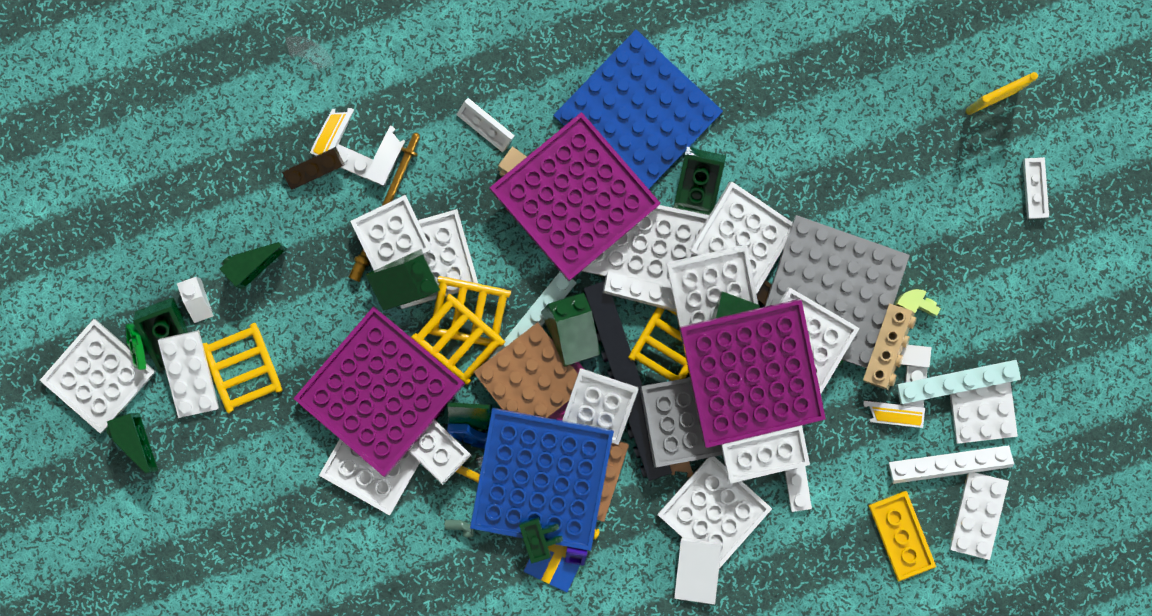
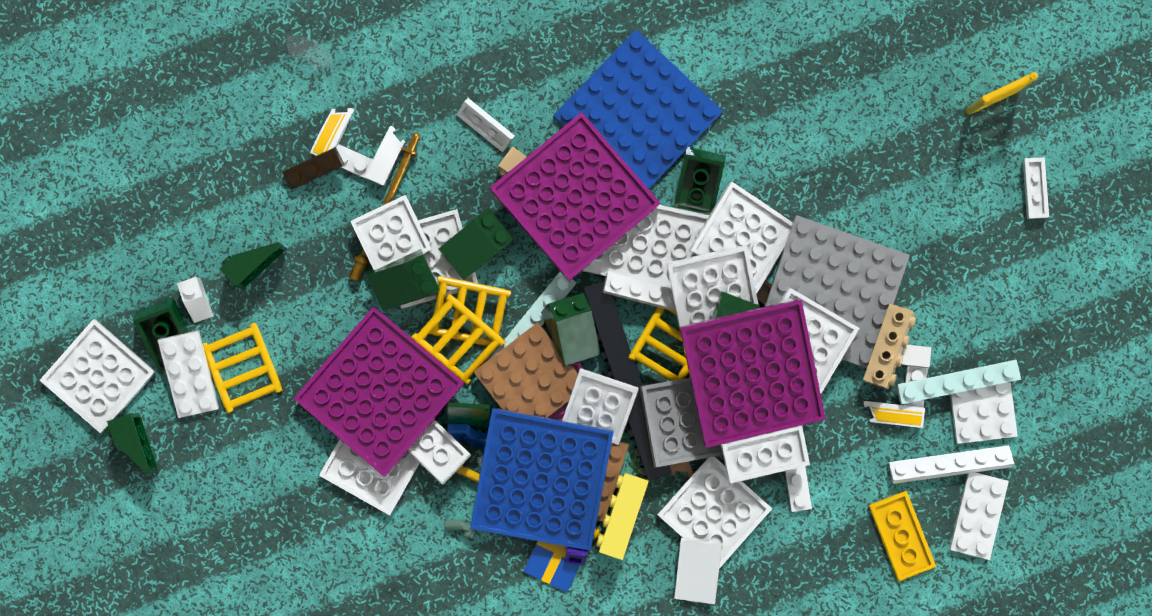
green tile [125,323,146,370] -> none
dark green hinge [519,517,563,564] -> none
yellowish green brick [894,289,941,316] -> none
none -> dark green slope [438,208,514,280]
none -> light yellow brick [596,472,648,560]

